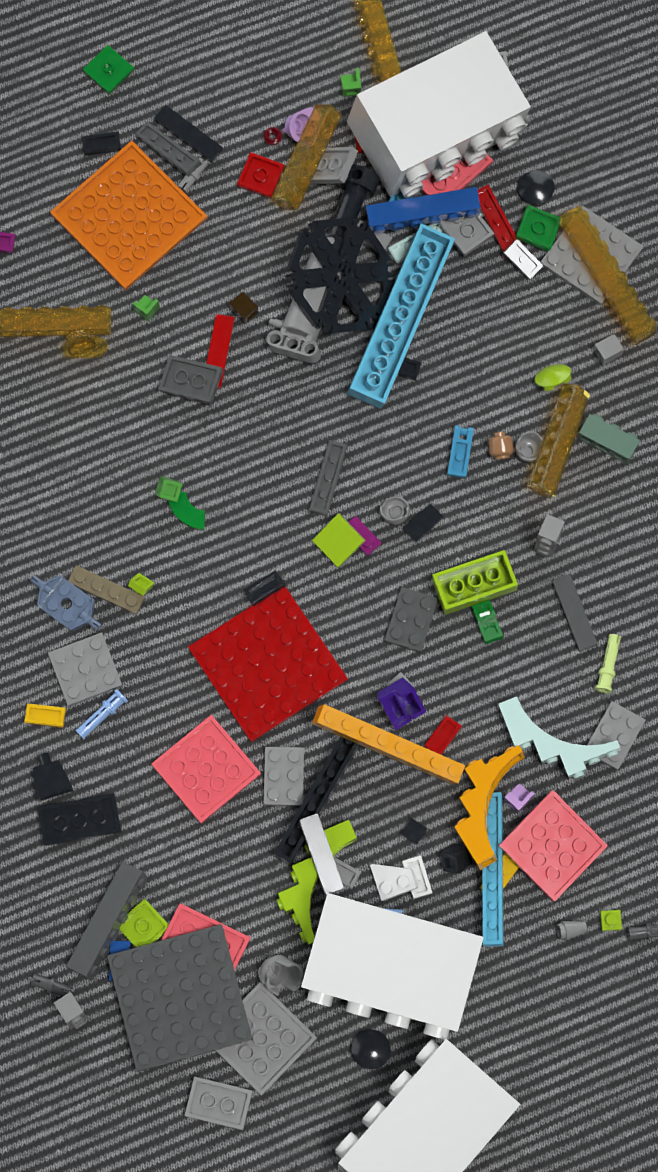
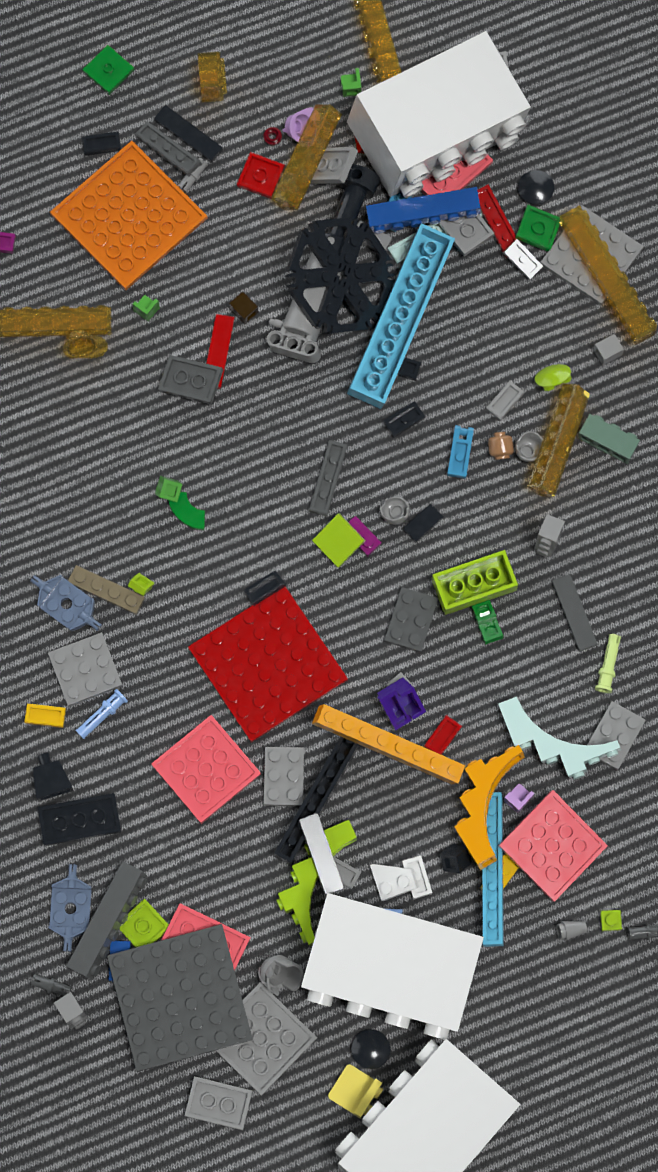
black tile [401,818,428,845] -> none
none -> sand blue plate [49,864,92,952]
none -> clear yellow brick [198,52,227,102]
none -> light yellow bracket [328,1064,383,1119]
none -> black plate [383,401,425,438]
none -> light grey tile [486,381,524,421]

